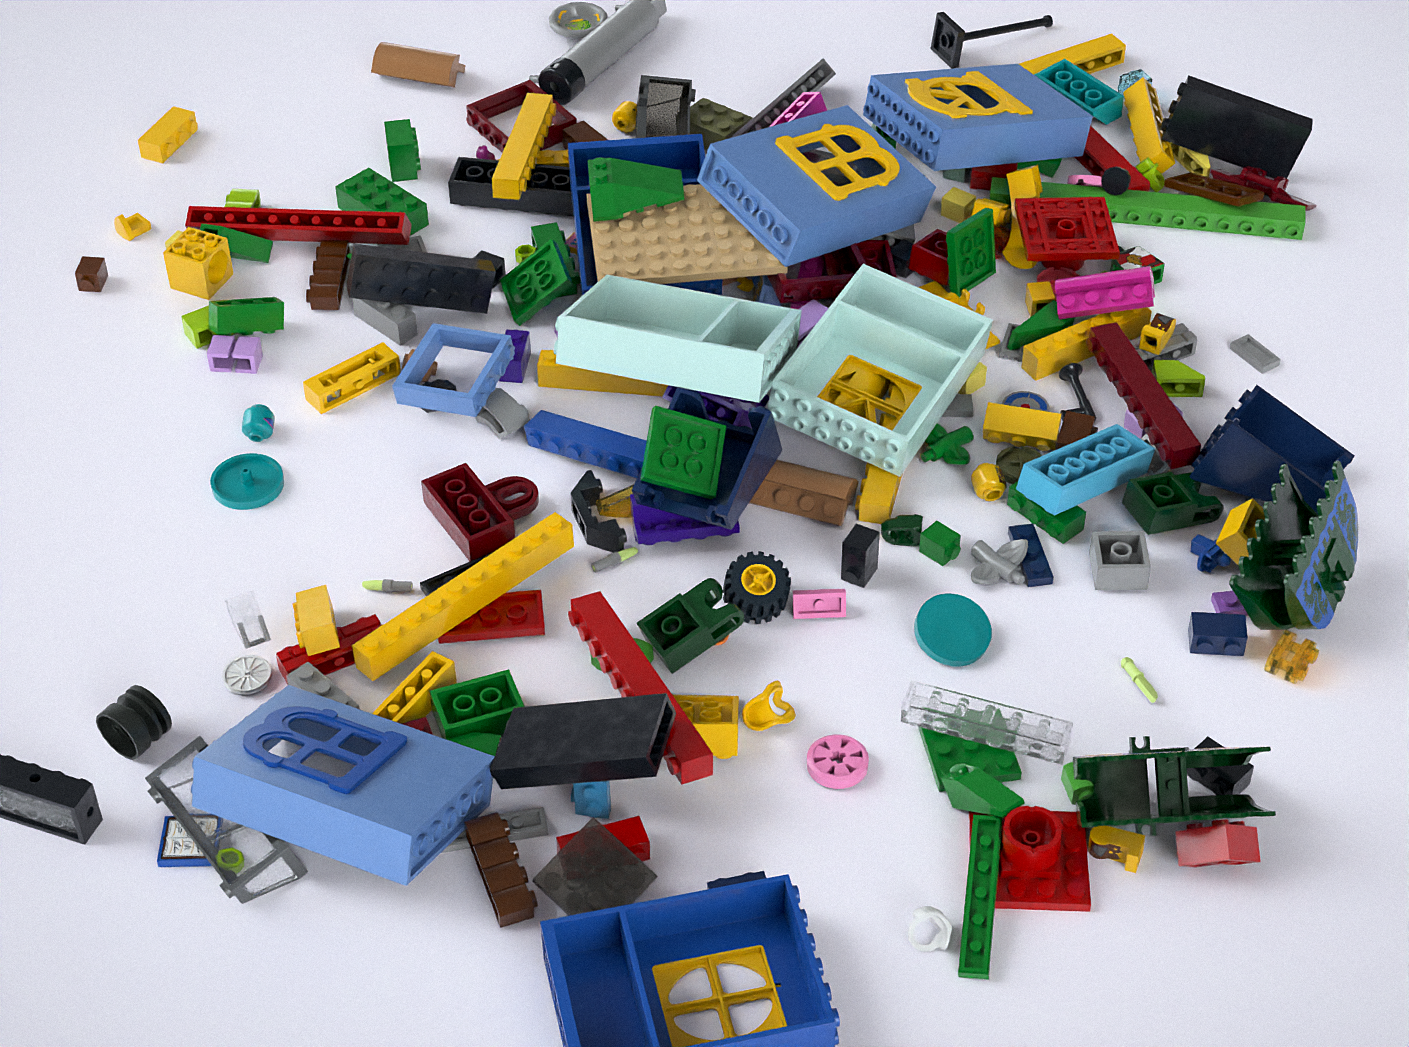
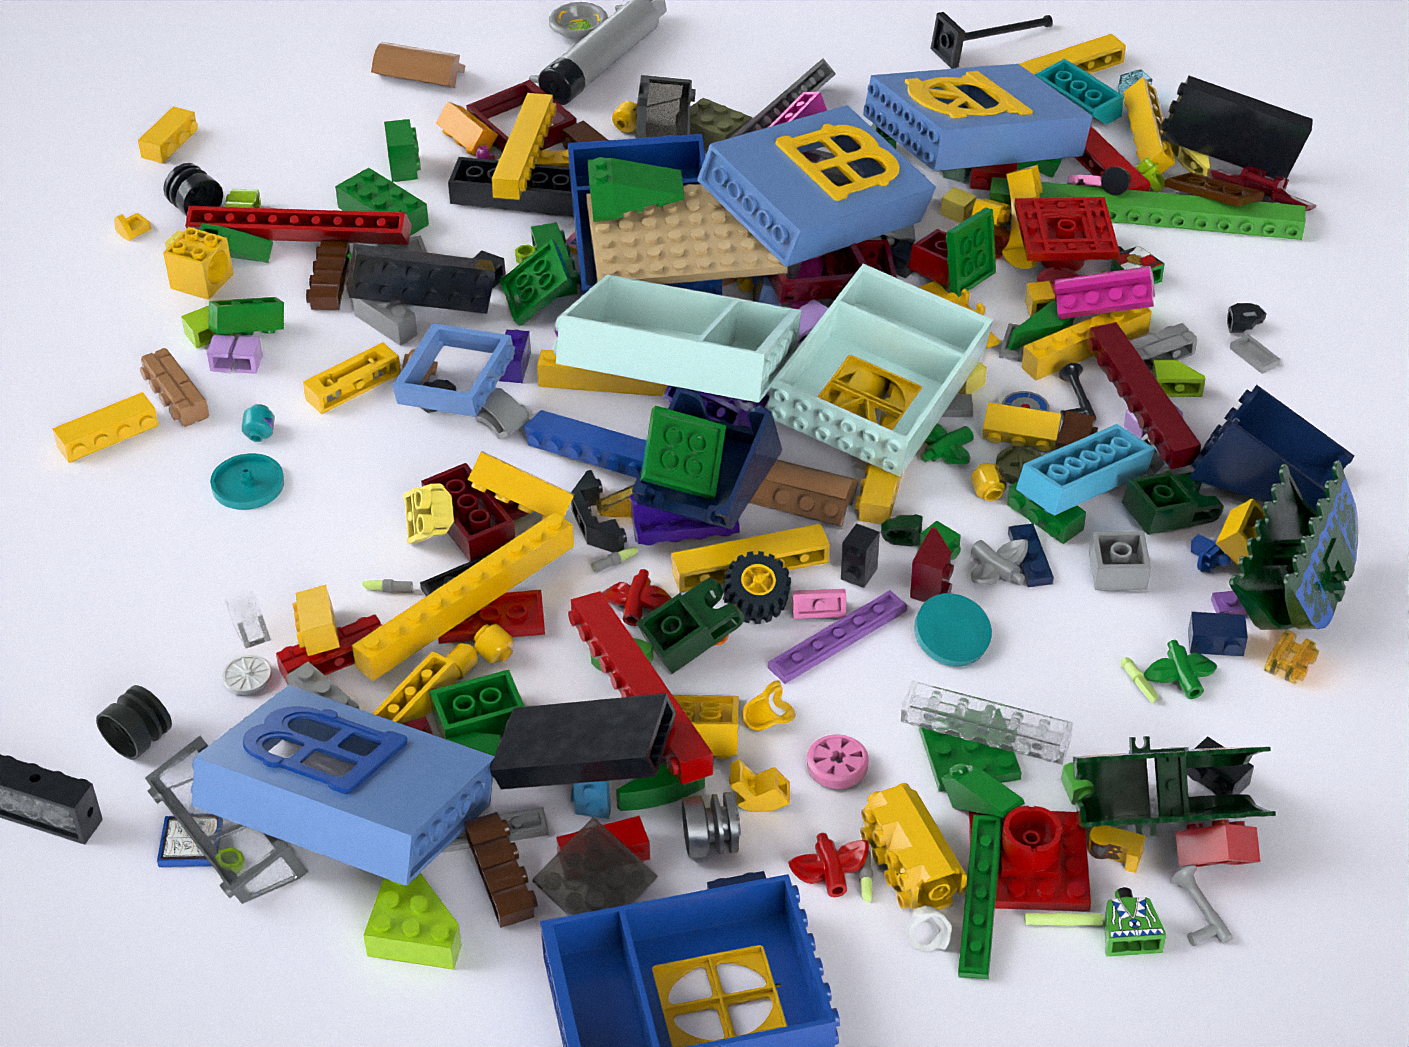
reddish brown brick [75,256,109,292] -> none
yellow leg [1139,313,1176,355] -> none
none -> yellow brick [52,392,159,463]
none -> medium nougat brick [139,348,210,427]
none -> black wheel [163,163,223,216]
none -> lime brick [363,873,462,970]
none -> light yellow slope [403,483,454,544]
none -> light orange brick [436,101,498,157]
none -> yellow brick [446,643,478,680]
none -> yellow brick [468,451,575,520]
none -> yellow head [473,624,514,664]
none -> red plant [602,569,672,626]
none -> green slope [616,762,705,811]
none -> yellow brick [671,523,830,593]
none -> flat silver wheel [681,792,741,858]
none -> yellow brick [729,759,790,812]
none -> medium lavender tile [768,590,907,684]
none -> red plant [788,833,869,897]
none -> piece [859,851,873,902]
none -> yellow brick [860,783,967,910]
none -> dark red slope [910,527,954,602]
none -> yellowish green piece [1024,912,1103,926]
none -> bright green torso [1105,887,1166,957]
none -> green plant [1144,640,1217,699]
none -> light grey piece [1170,865,1233,946]
none -> black rock [1227,303,1267,333]

